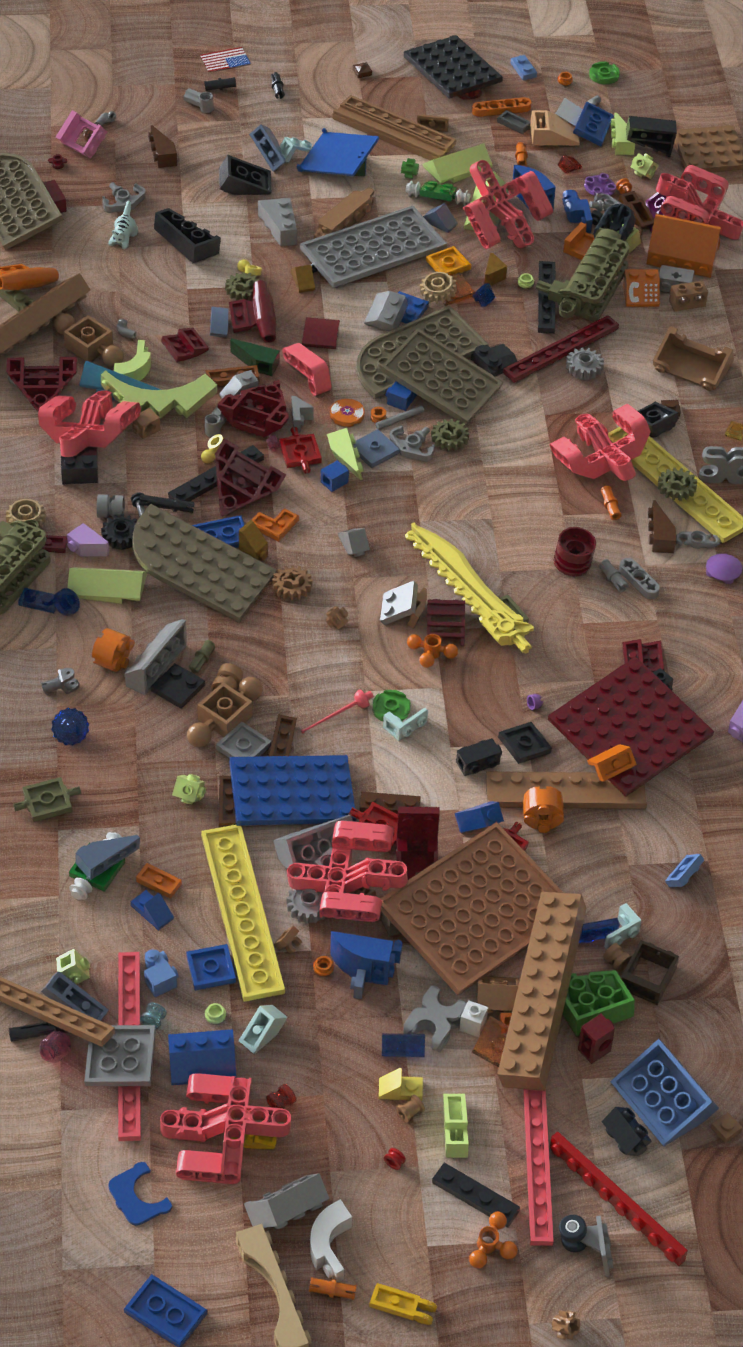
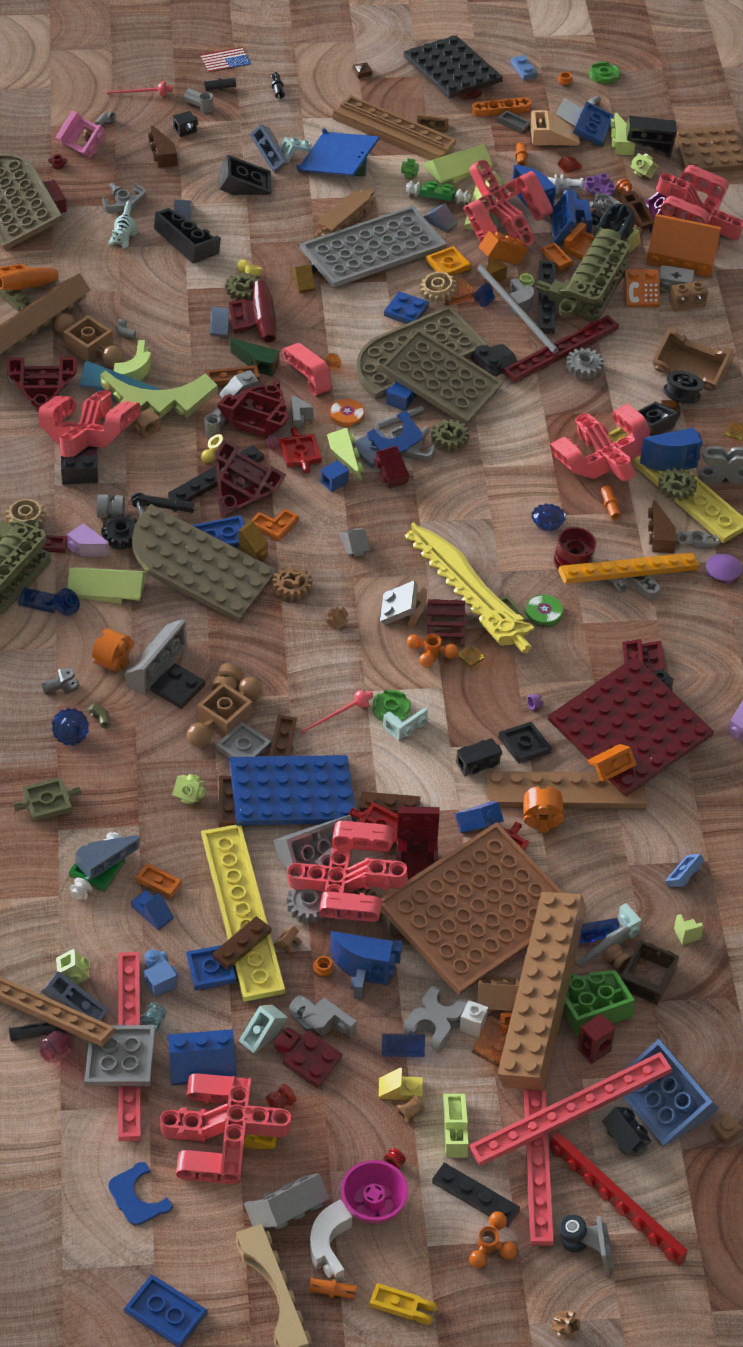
dark red slope [161,327,209,362] -> none
olive axle [189,640,216,673] -> none
yellowish green plate [205,1003,226,1024] -> none
light grey wedge [258,198,297,246] -> none
dark red slope [302,317,340,349] -> none
light grey slope [364,291,408,332] -> none
orange bush [371,407,386,423] -> none
none -> olive arm [87,703,110,728]
none -> coral sword [106,81,173,97]
none -> black brick [173,111,198,137]
none -> sand blue slope [174,199,193,221]
none -> reddish brown plate [212,916,272,970]
none -> dark red plate [274,1027,343,1089]
none -> light grey plate [289,995,357,1038]
none -> clear orange plate [324,353,341,369]
none -> dark pink piece [341,1160,408,1224]
none -> blue piece [367,410,422,453]
none -> dark red brick [374,446,409,489]
none -> clear yellow tile [458,644,485,668]
none -> coral plate [469,1052,672,1167]
none -> light grey piece [477,265,558,354]
none -> orange brick [478,231,529,266]
none -> light grey brick [508,278,534,316]
none -> bright green tile [526,595,563,627]
none -> clear blue piece [531,503,566,531]
none -> orange plate [541,243,573,271]
none -> white piece [548,174,584,195]
none -> blue plate [551,189,577,246]
none -> light orange plate [558,552,700,584]
none -> light grey bar [576,924,631,967]
none -> blue piece [640,427,703,472]
none -> black wheel [663,371,704,404]
none -> yellowish green panel [674,914,704,945]

